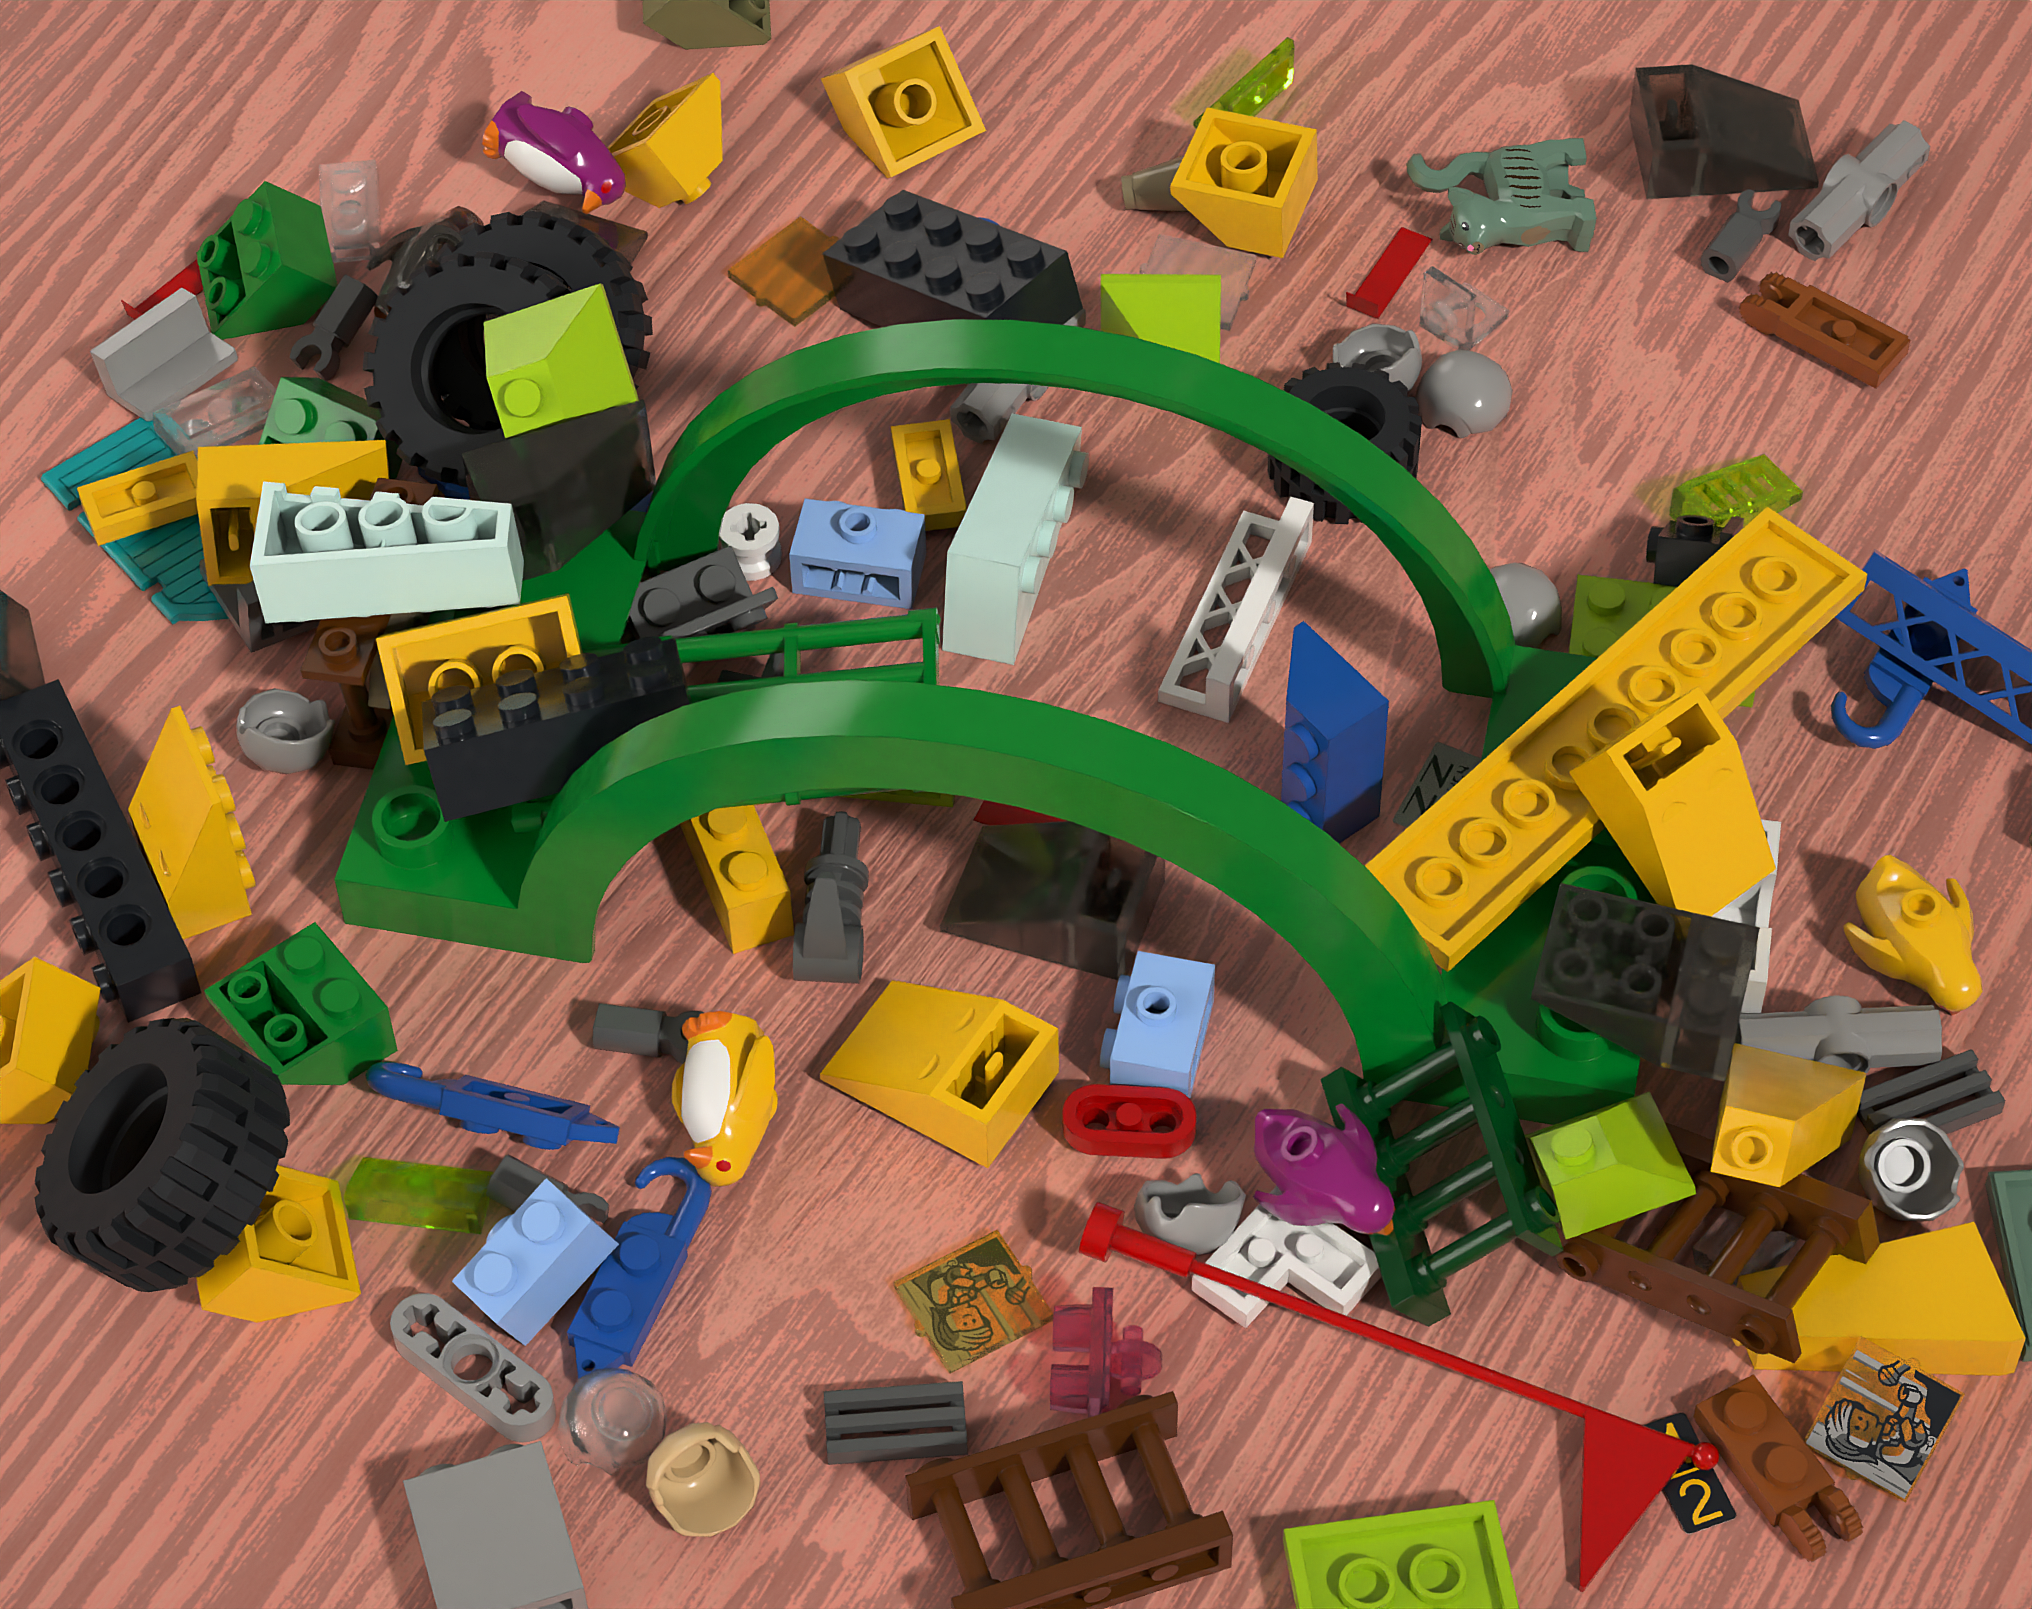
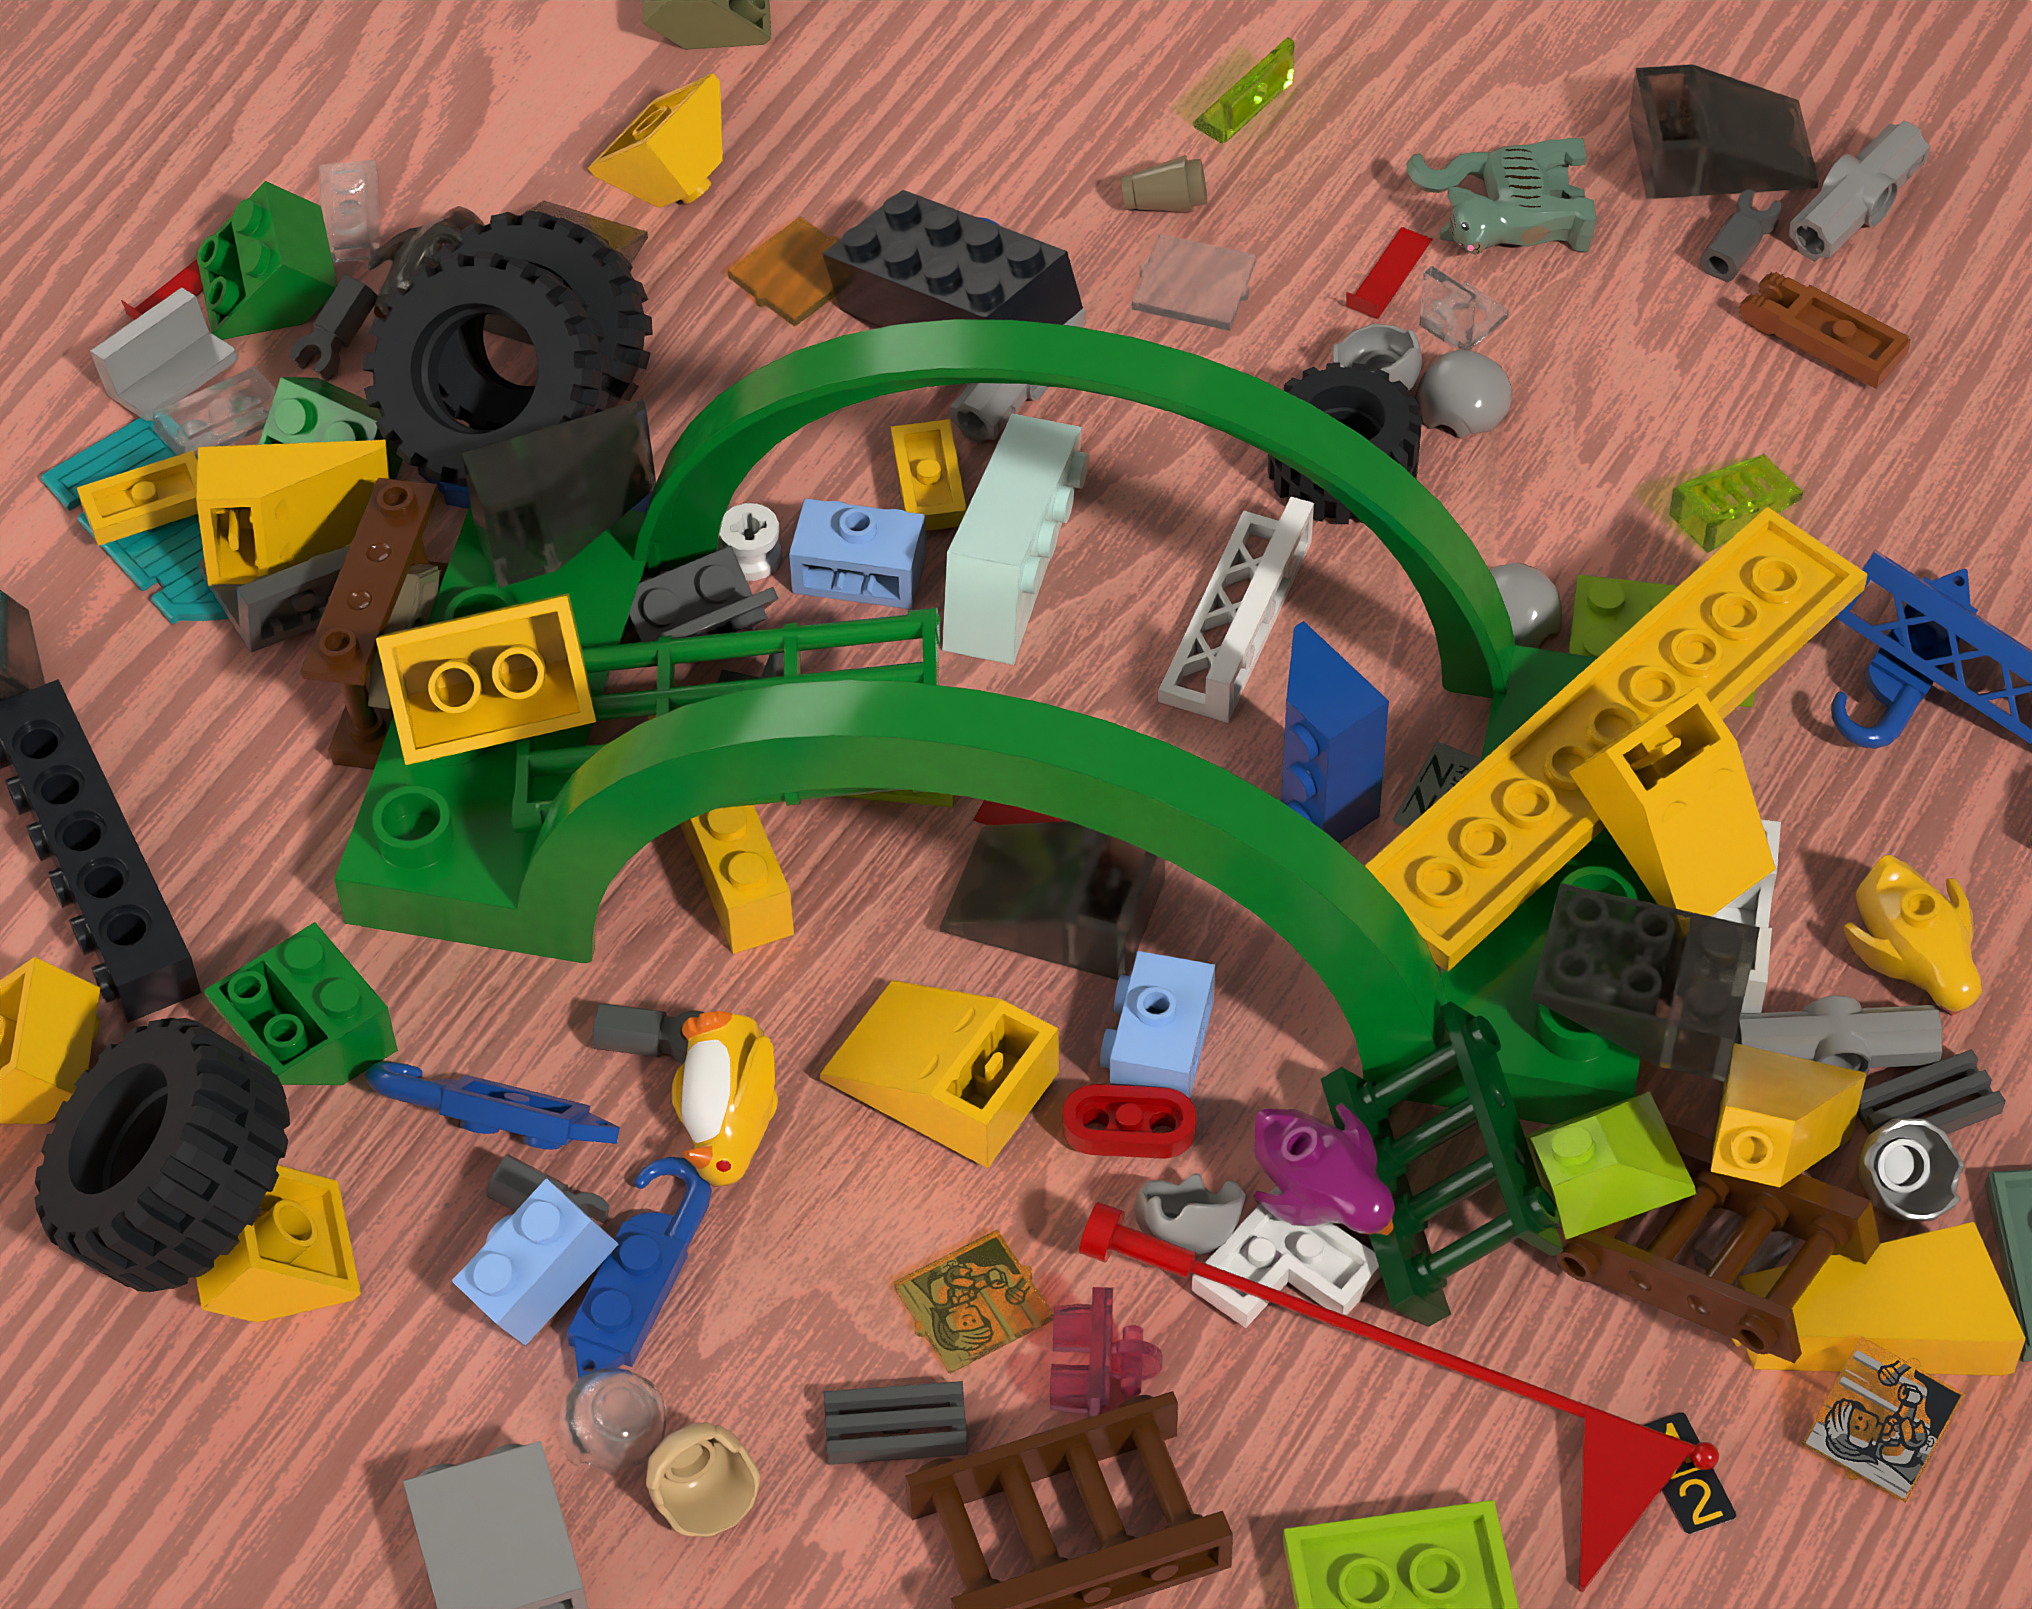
yellow slope [128,705,256,940] -> none
light grey hair [236,688,335,774] -> none
light aqua wedge [250,481,524,623] -> none
clear neon green slope [343,1157,494,1234] -> none
light grey beam [390,1293,556,1442] -> none
black brick [421,637,692,822] -> none
magenta animal [482,91,626,214] -> none
lime slope [484,283,640,442] -> none
dark grey piece [793,811,869,984] -> none
yellow slope [821,26,986,178] -> none
lime slope [1101,274,1221,363] -> none
yellow slope [1170,107,1318,258] -> none
black brick [1646,515,1744,587] -> none
dark orange hinge [1693,1374,1864,1562] -> none

